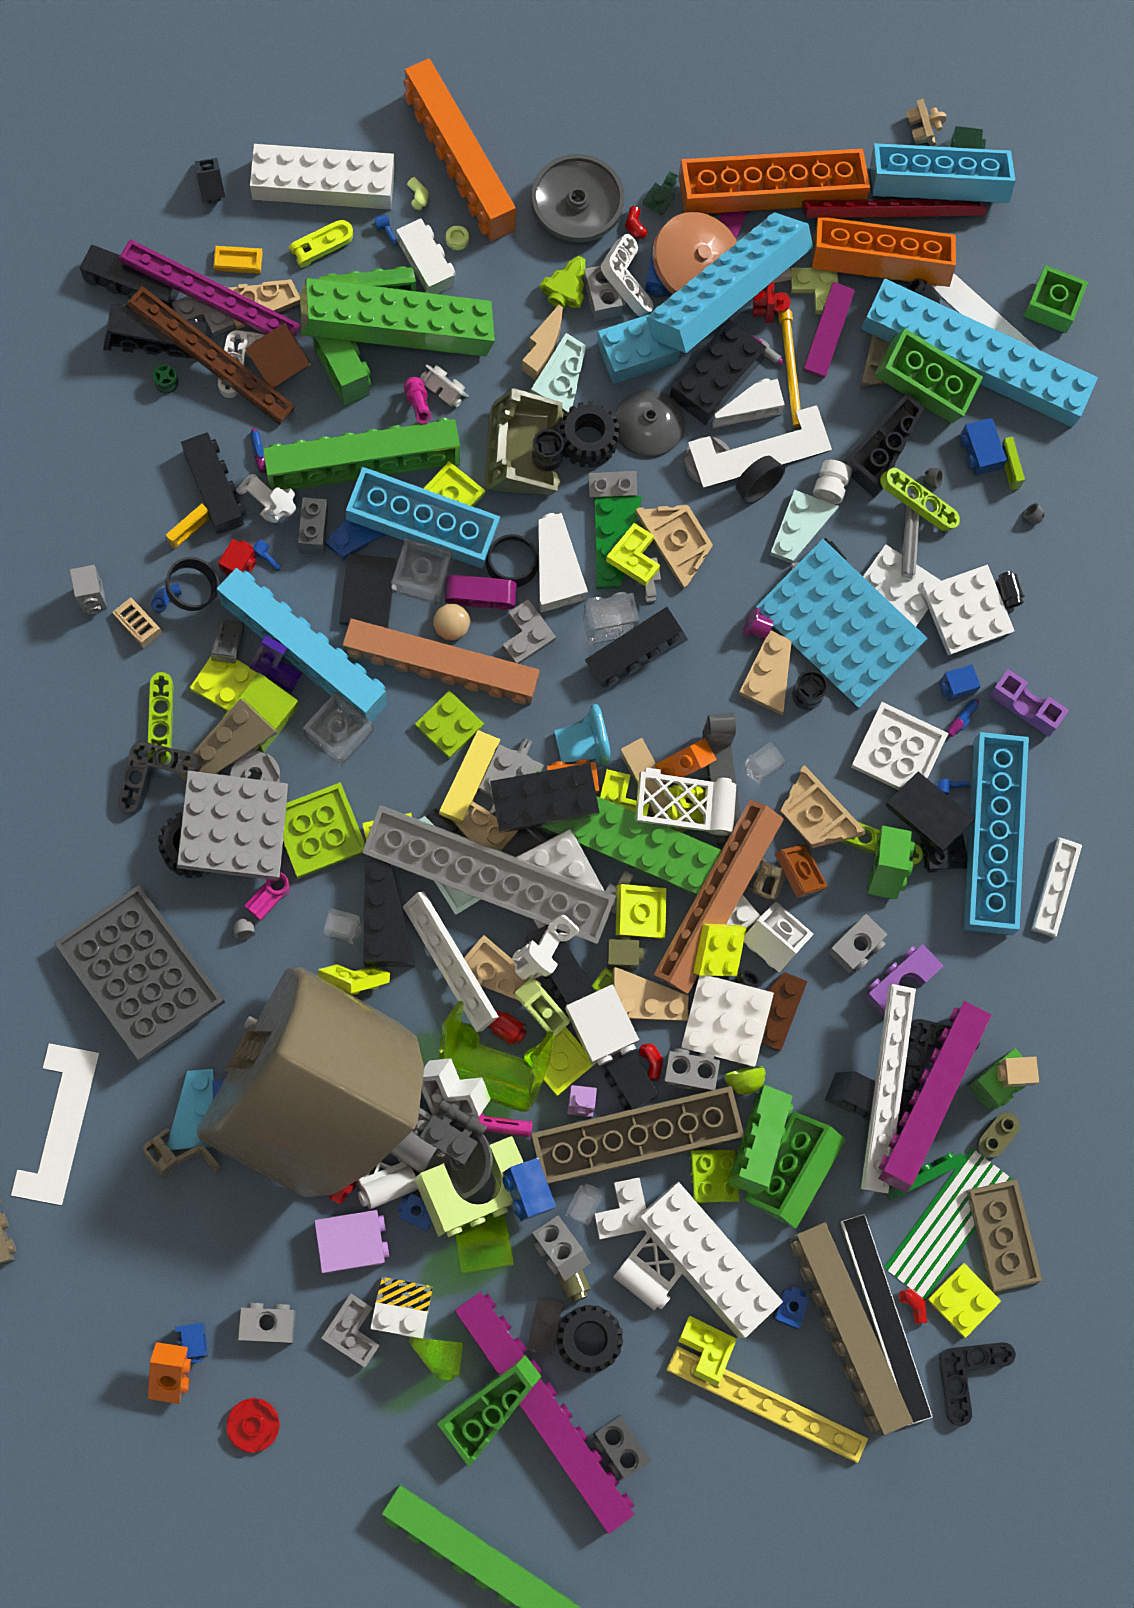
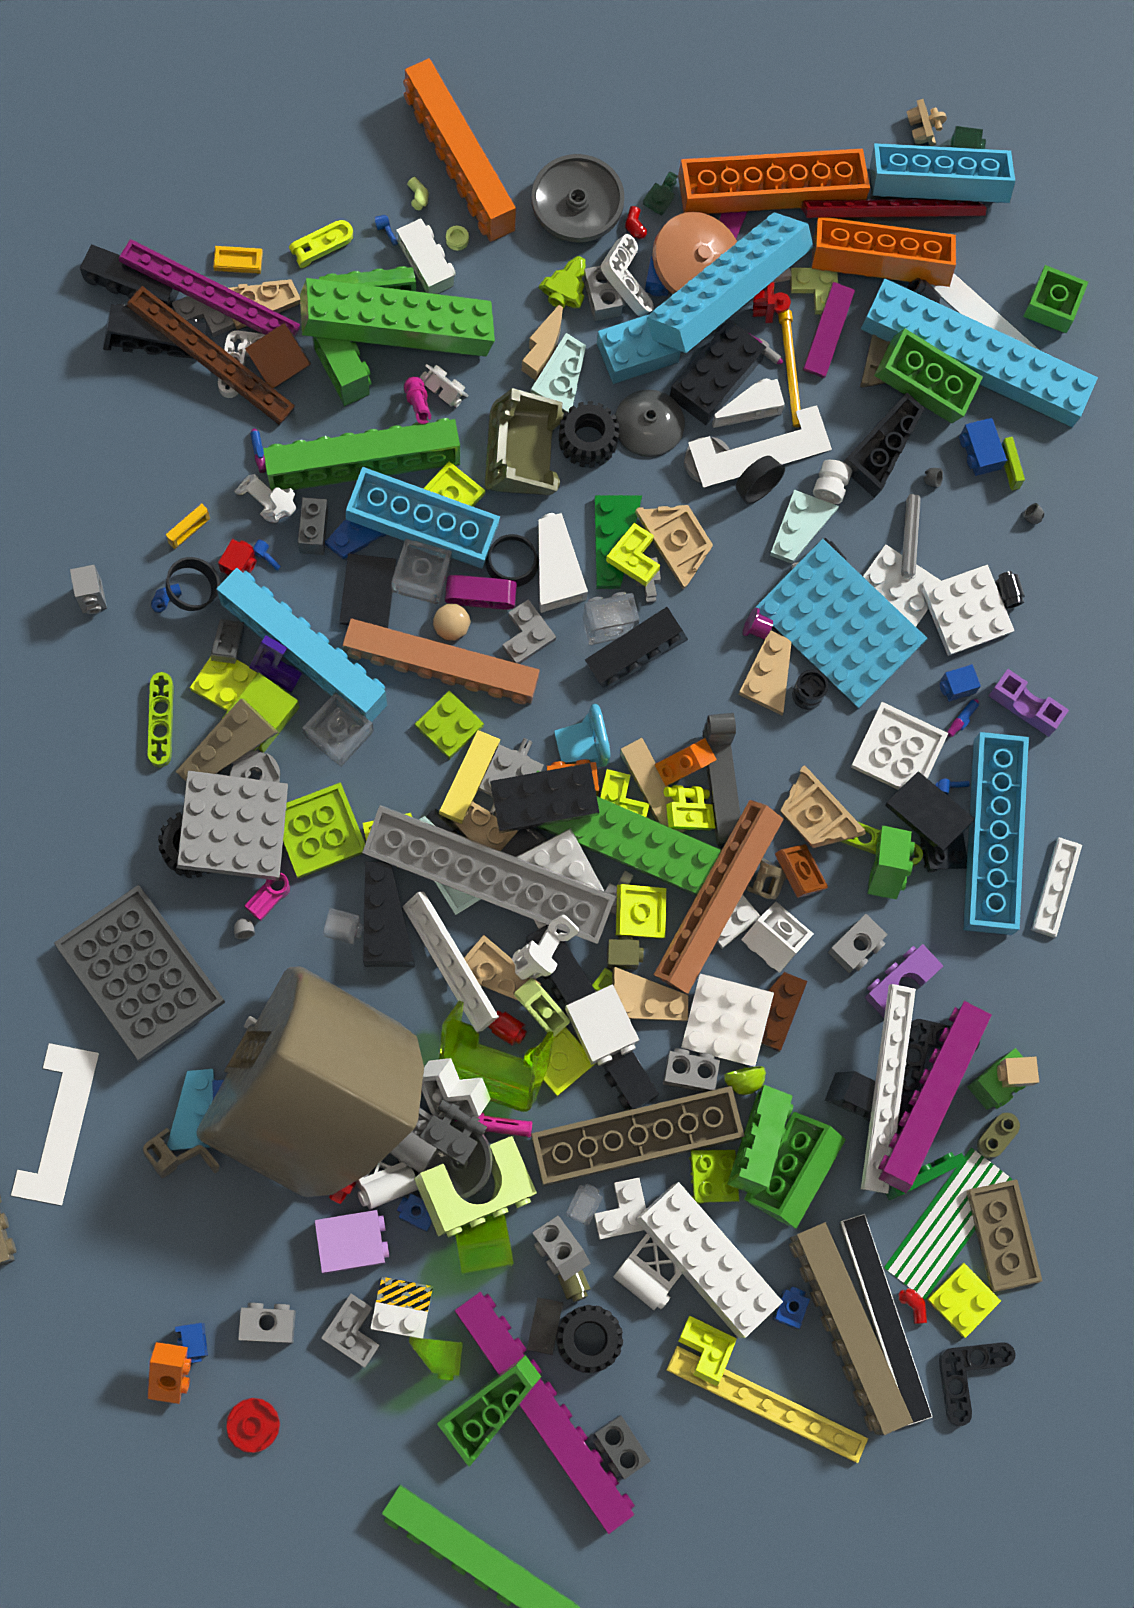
tan slope [112,598,162,649] -> none
black beam [118,742,201,813] -> none
dark green wheel [153,364,179,394] -> none
black brick [181,432,246,534] -> none
black slope [194,157,225,203] -> none
white brick [250,144,395,210] -> none
neon yellow plate [318,964,390,995] -> none
brick [502,1158,556,1222] -> none
black wheel [532,429,564,471] -> none
lavender brick [567,1085,597,1117] -> none
light grey hinge [588,471,637,497] -> none
white piece [635,768,736,836] -> none
red arm [639,1043,663,1081] -> none
neon yellow plate [693,924,746,976] -> none
black plate [735,971,760,988] -> none
clear brick [744,742,785,784] -> none
lime beam [880,468,960,532] -> none

